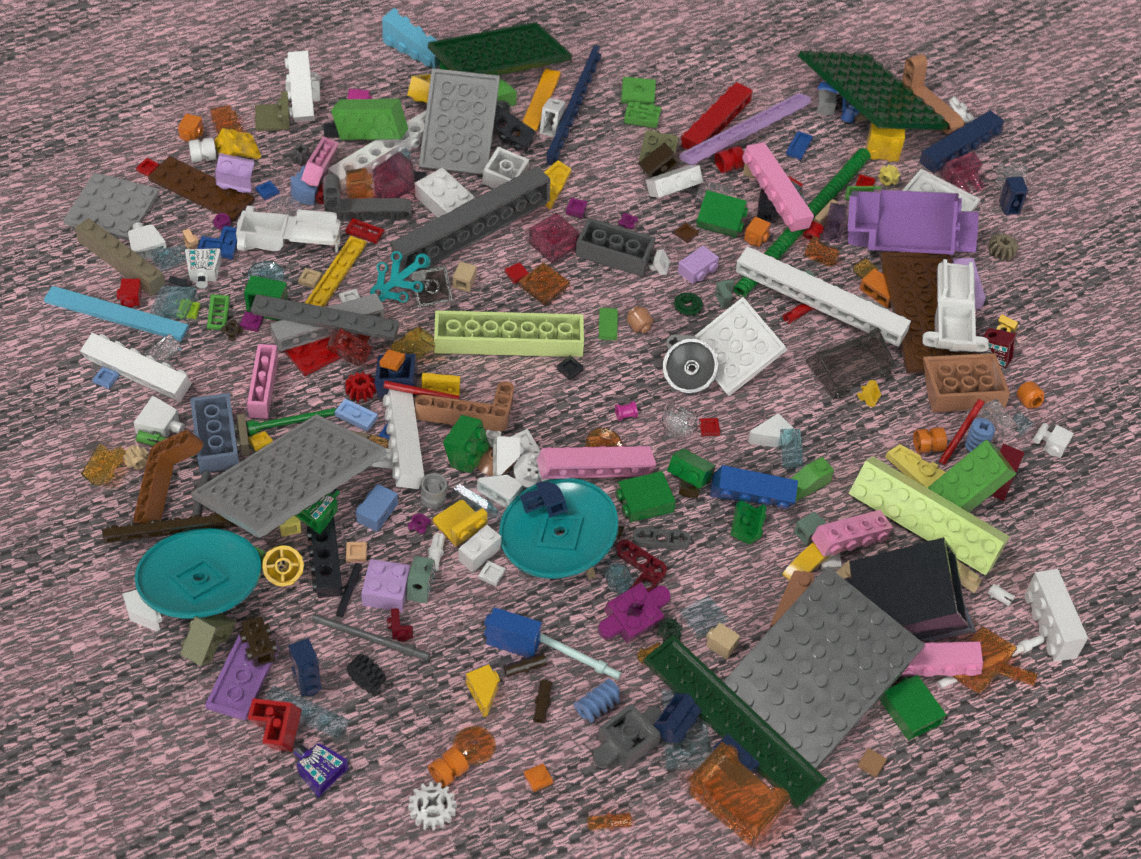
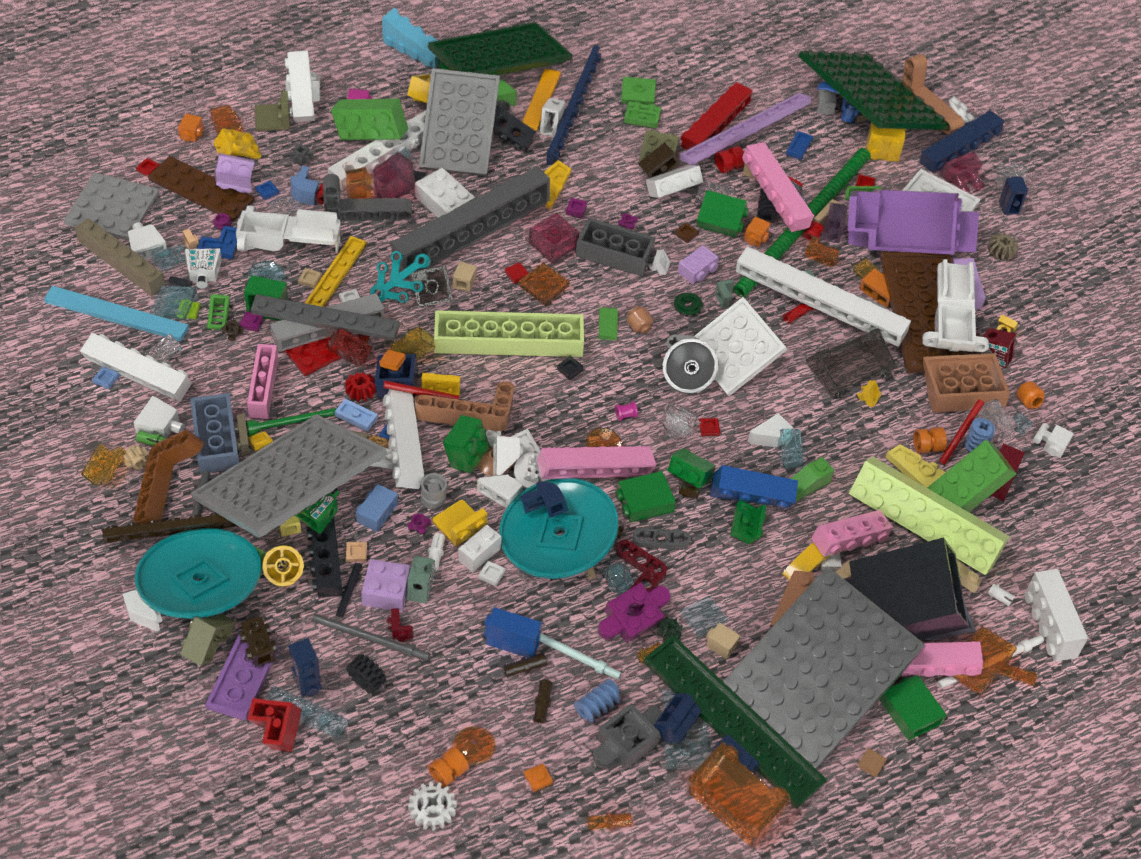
red brick [117,278,142,308] -> none
white wheel [189,138,217,163] -> none
torso [294,743,348,797] -> none
bright pink brick [301,136,339,187] -> none
black tile [324,123,340,138] -> none
red tile [345,218,385,244] -> none
clear light blue tile [453,484,499,517] -> none
yellow slope [466,664,500,717] -> none
white brick [482,147,529,189] -> none
sand green brick [794,511,826,546] -> none
light yellow gear [878,165,900,186] -> none

